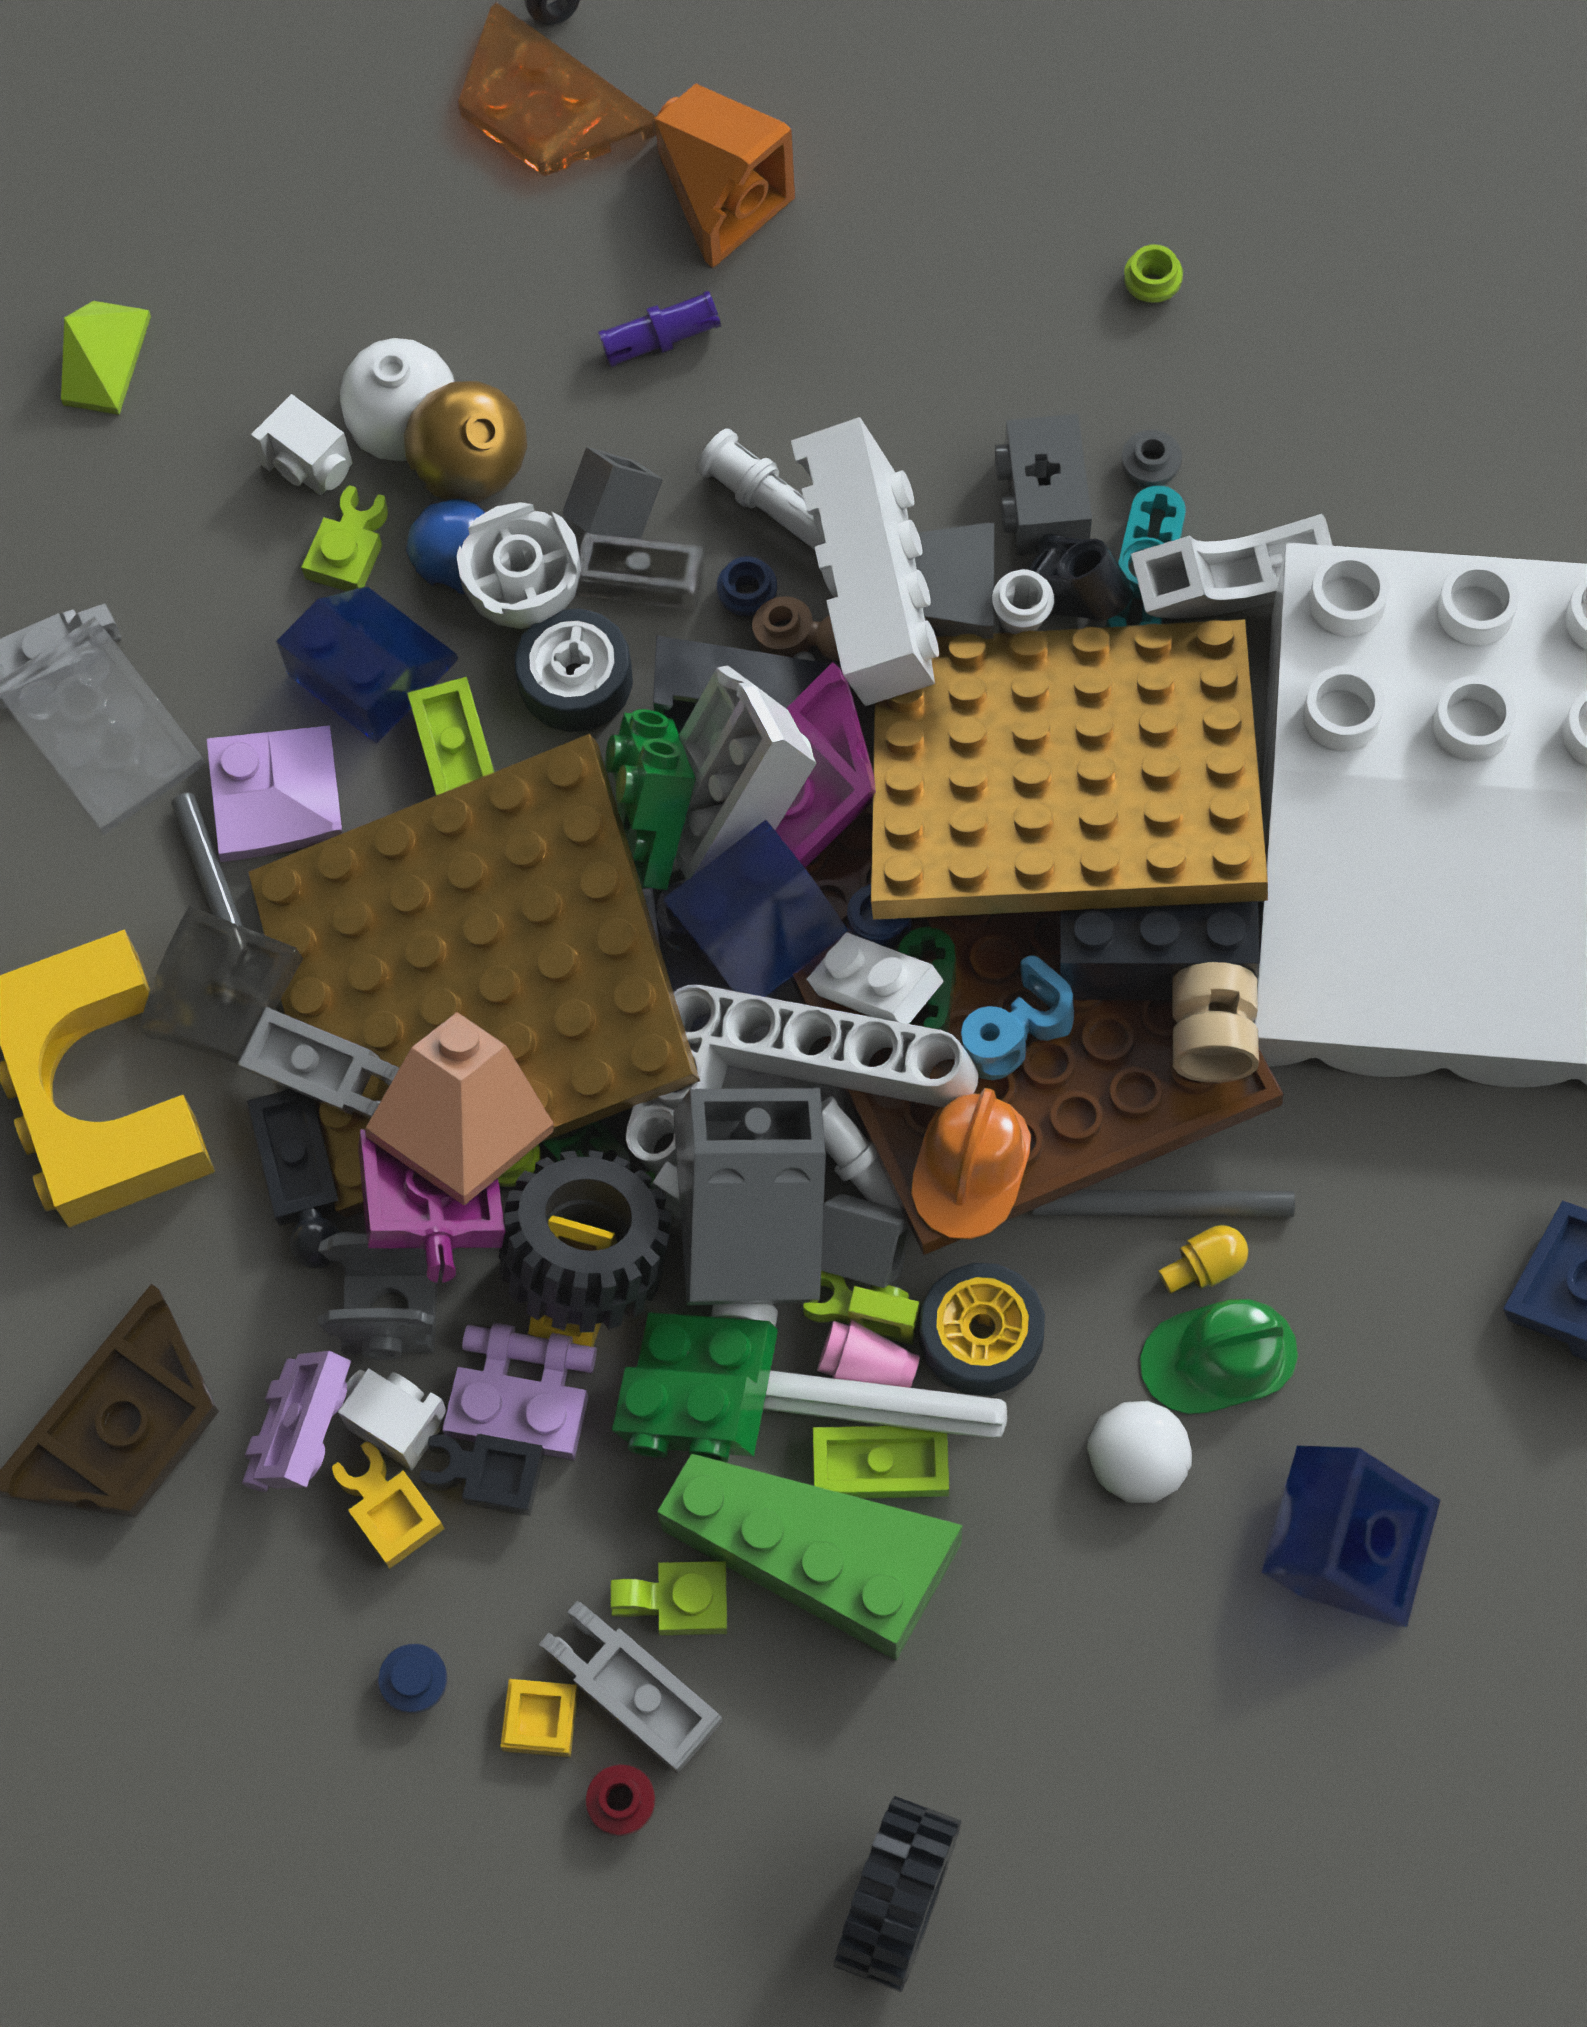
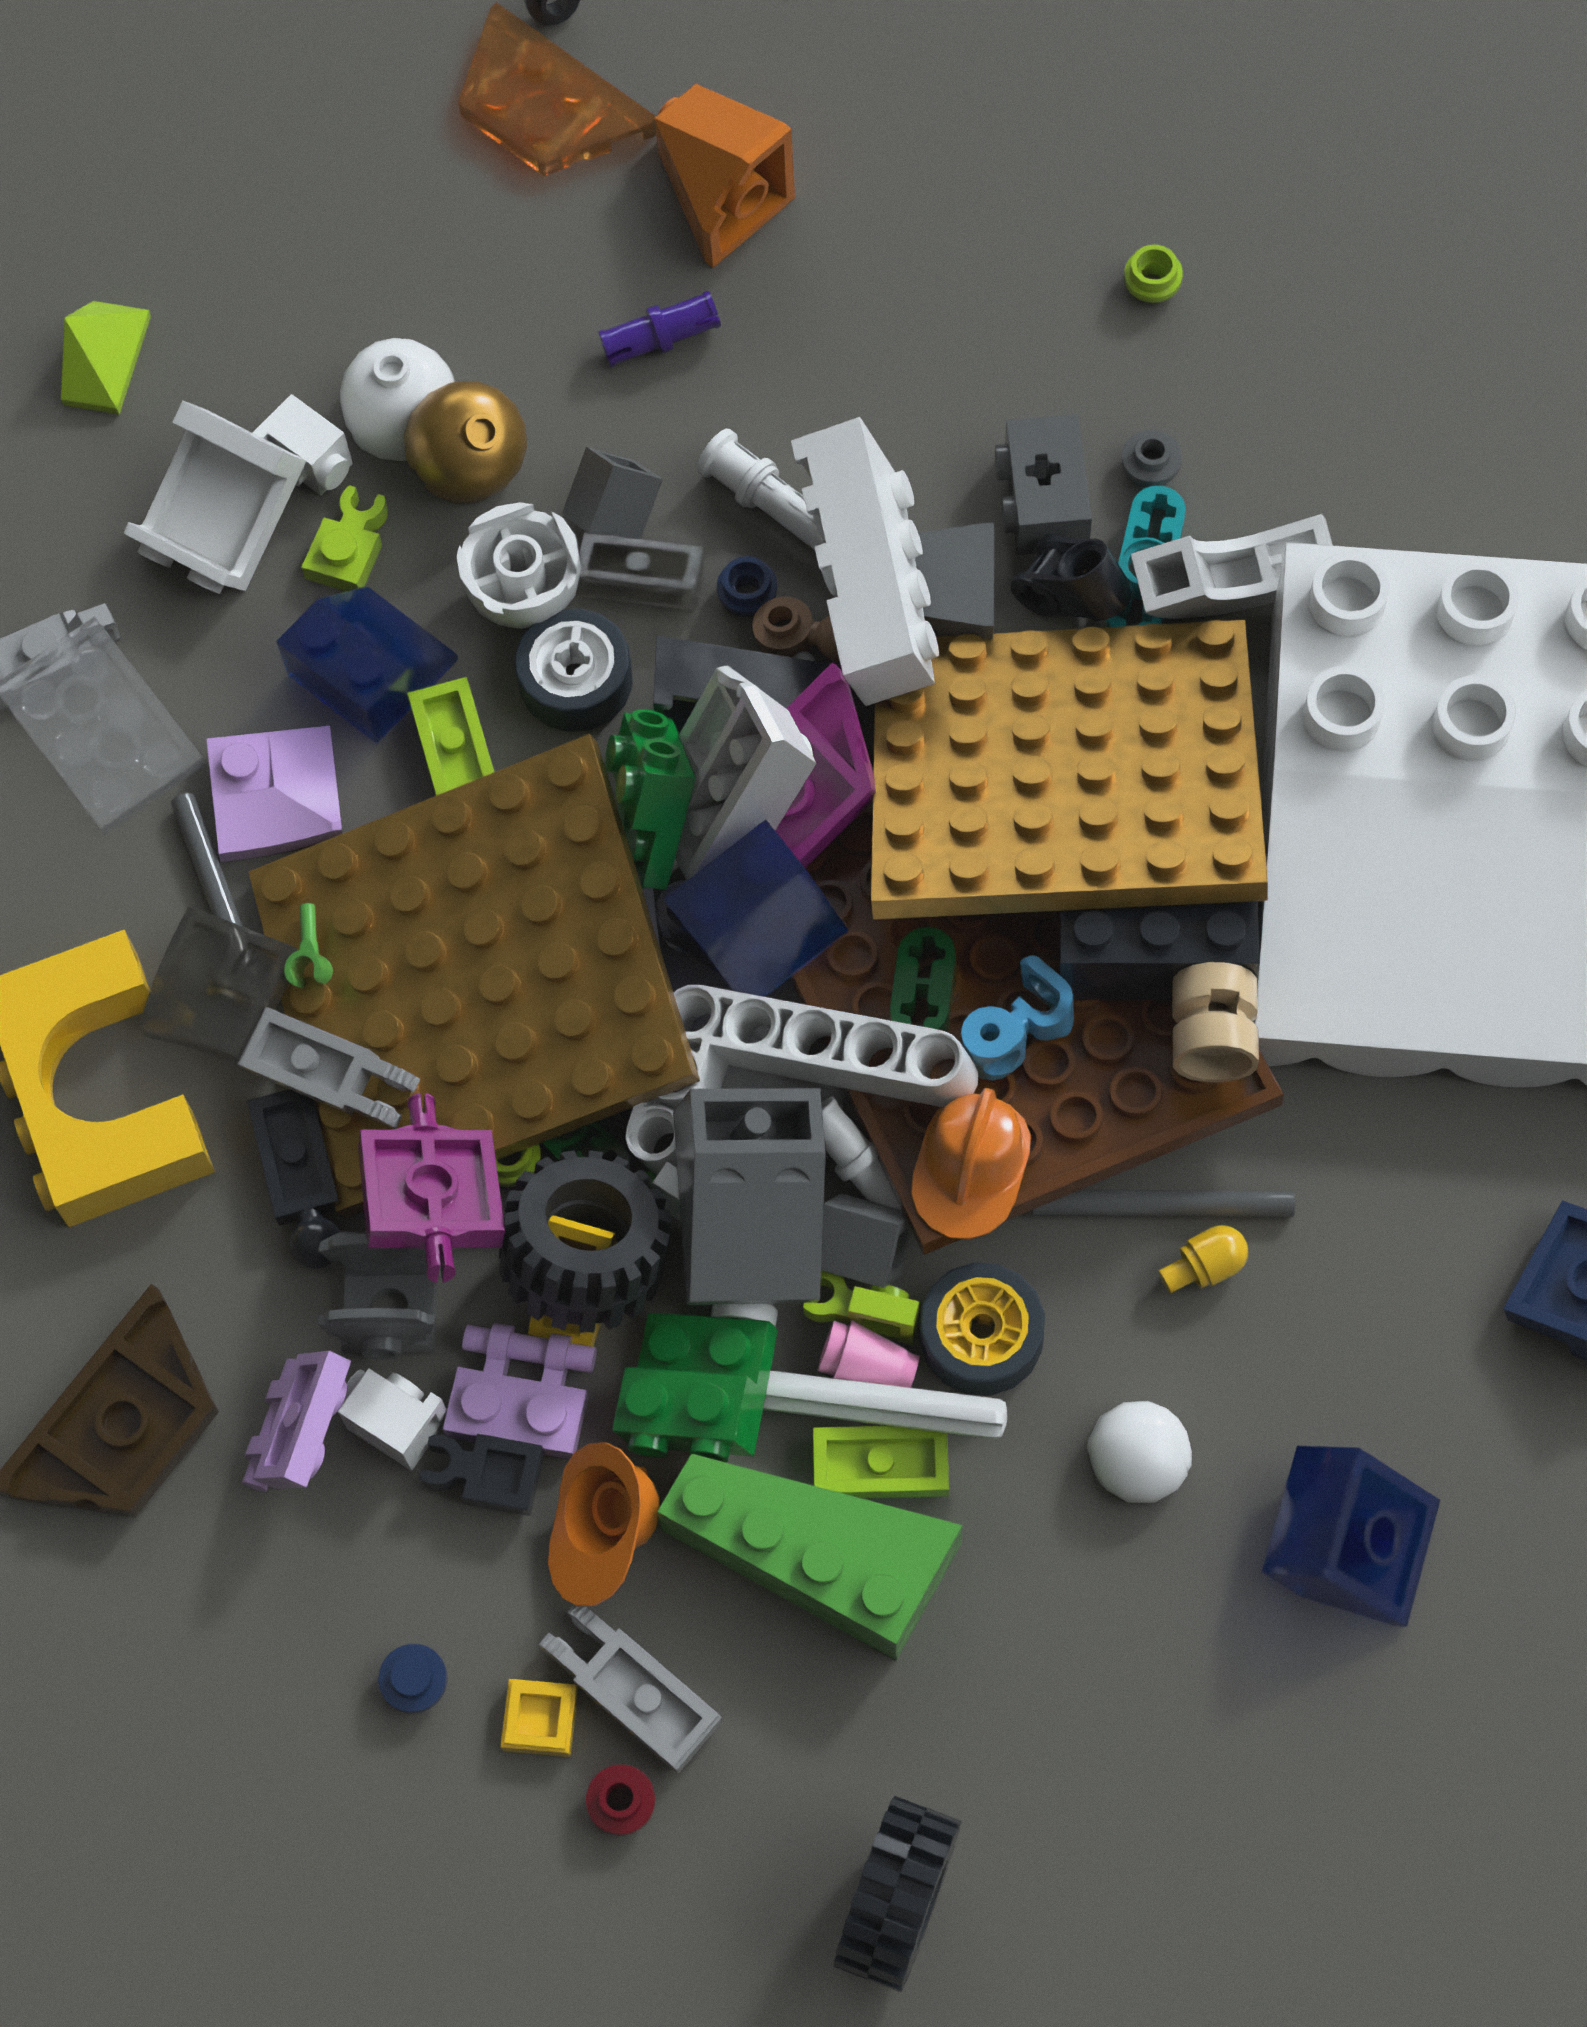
yellow plate [332,1441,445,1569] -> none
nougat slope [366,1012,554,1205] -> none
blue hair [406,499,486,594] -> none
lime plate [611,1561,727,1635] -> none
white plate [807,932,944,1024] -> none
dark blue tile [847,884,912,948] -> none
white cone [992,570,1054,634] -> none
green piece [1140,1299,1298,1415] -> none
none -> white panel [124,401,307,594]
none -> bright green hand [284,903,333,989]
none -> orange piece [548,1442,660,1607]

